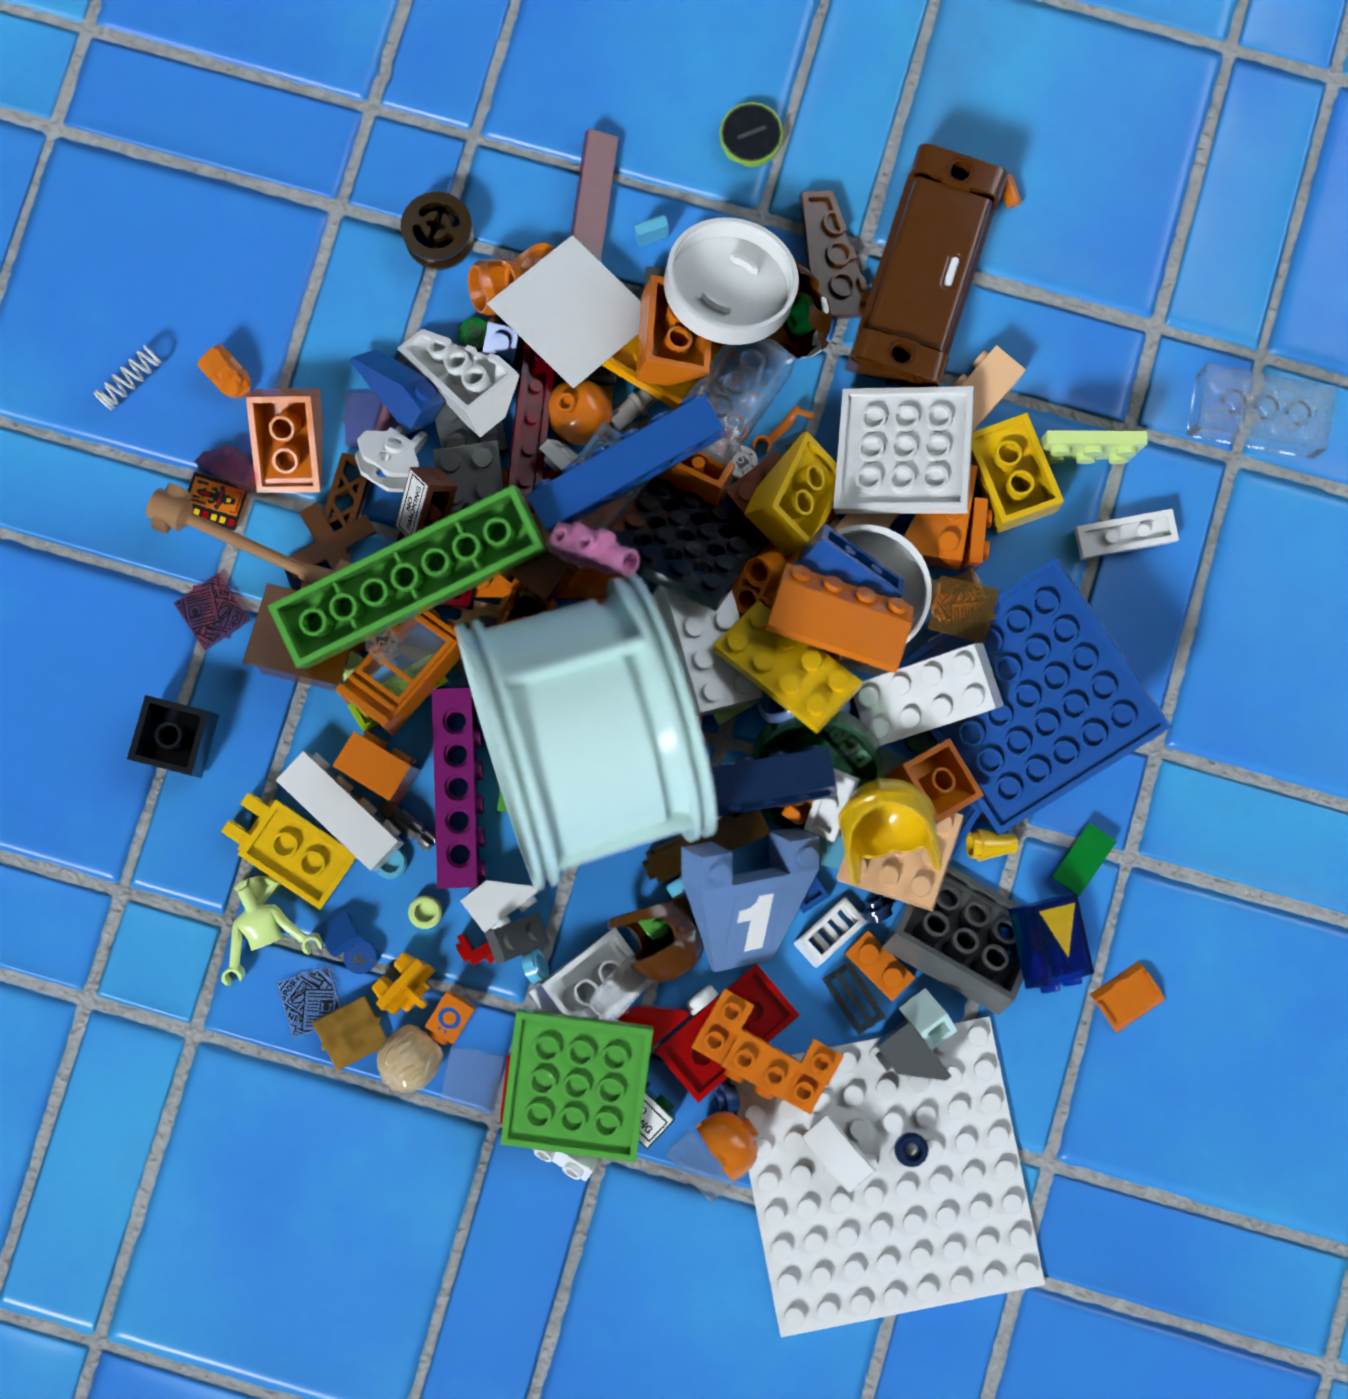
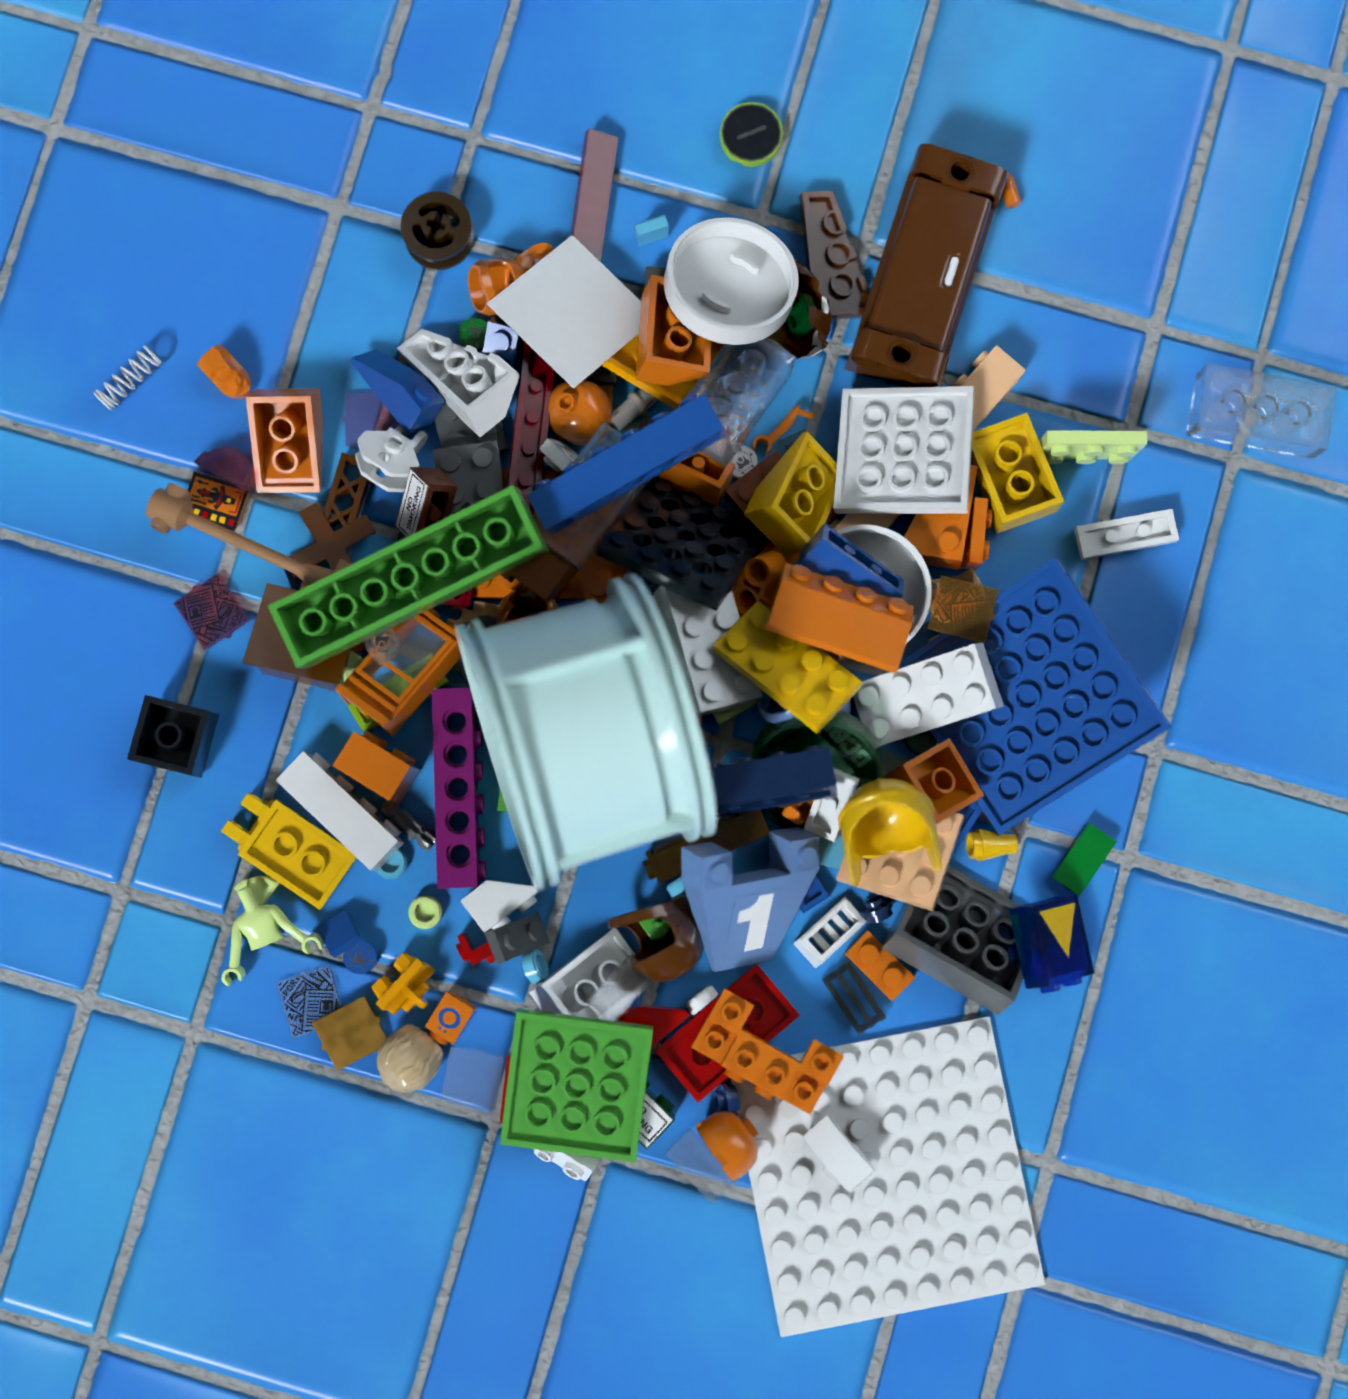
bright pink brick [546,522,640,576] -> none
dark grey slope [874,1019,952,1081] -> none
dark blue plate [894,1132,928,1167] -> none
light aqua brick [899,988,958,1050] -> none
orange piece [1090,961,1165,1034] -> none

